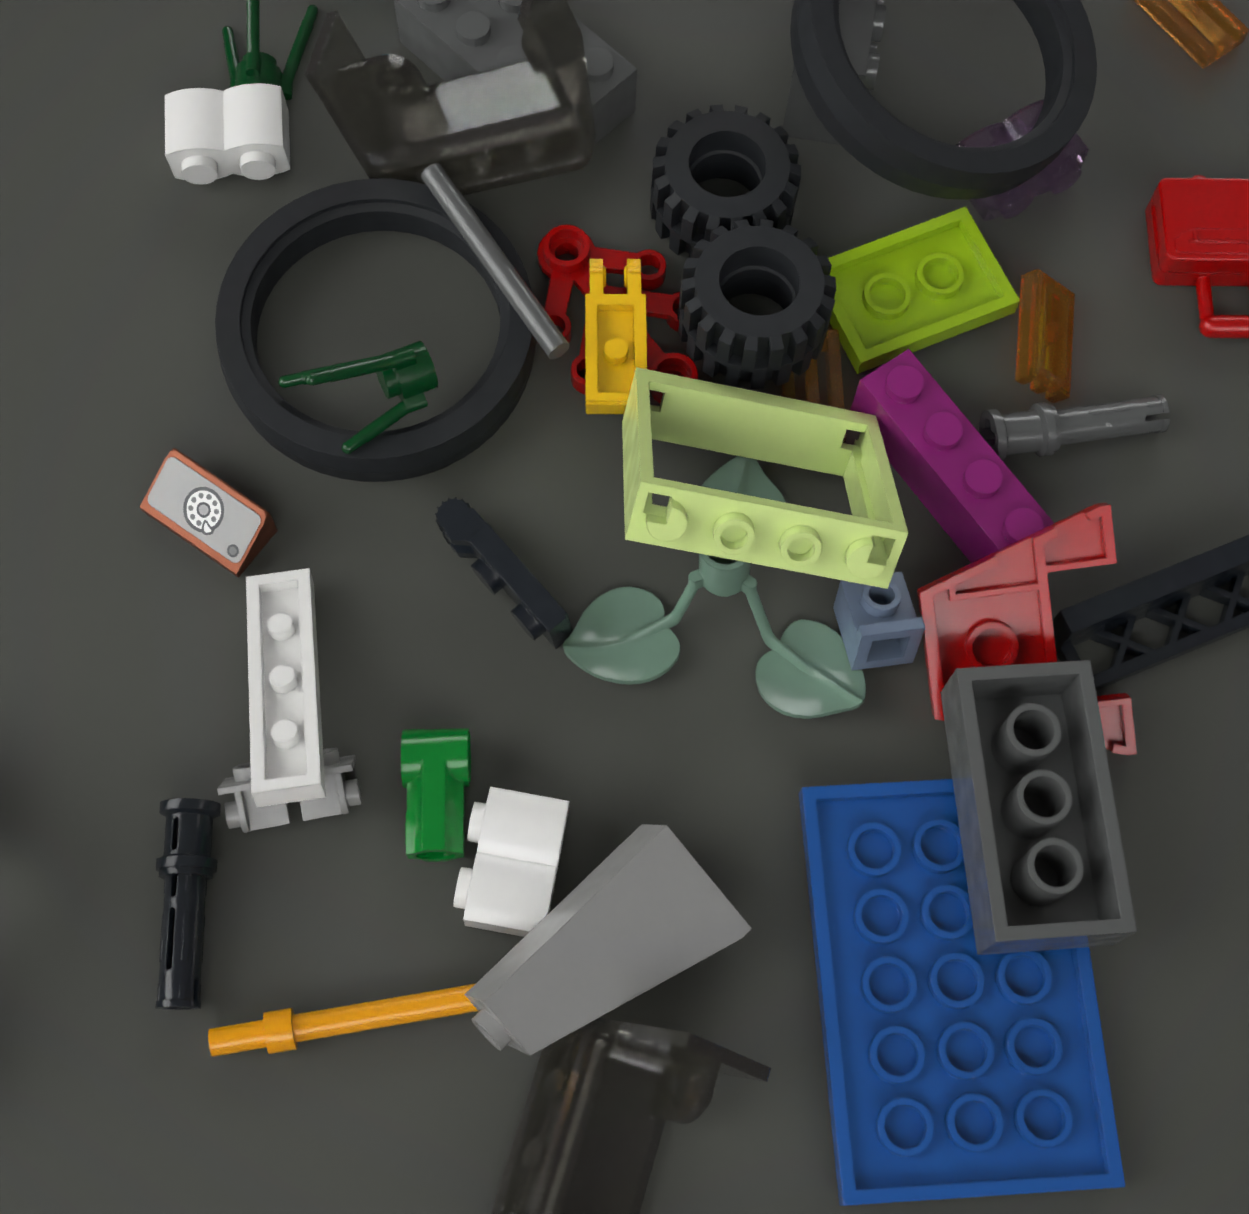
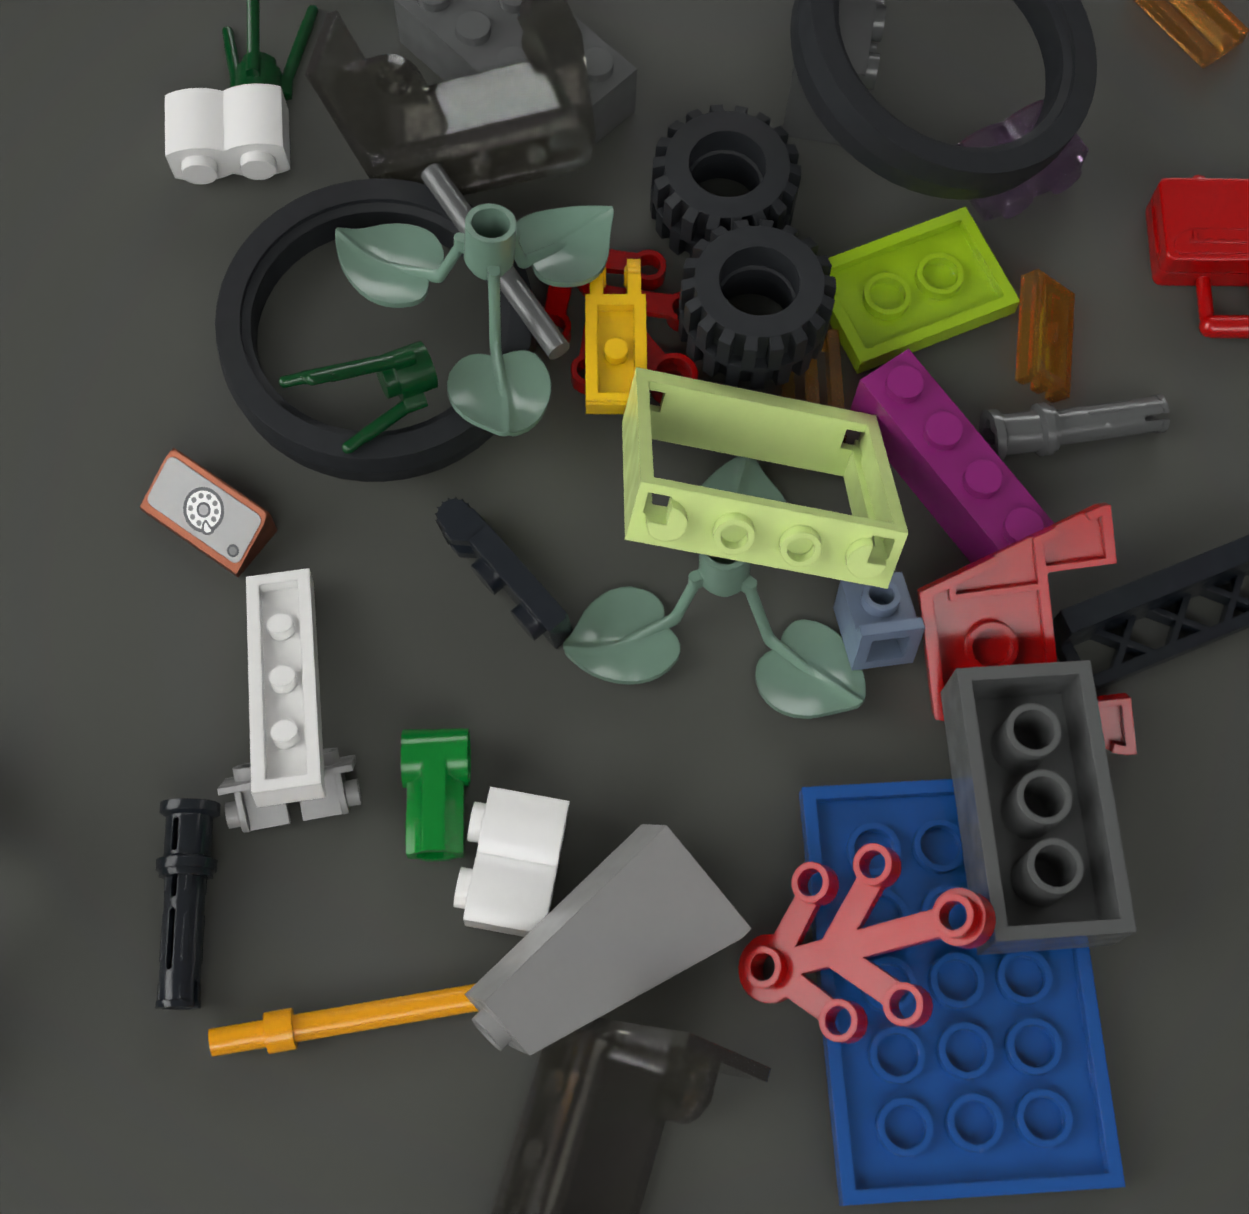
none -> sand green plant [335,203,614,437]
none -> plant [738,843,996,1044]

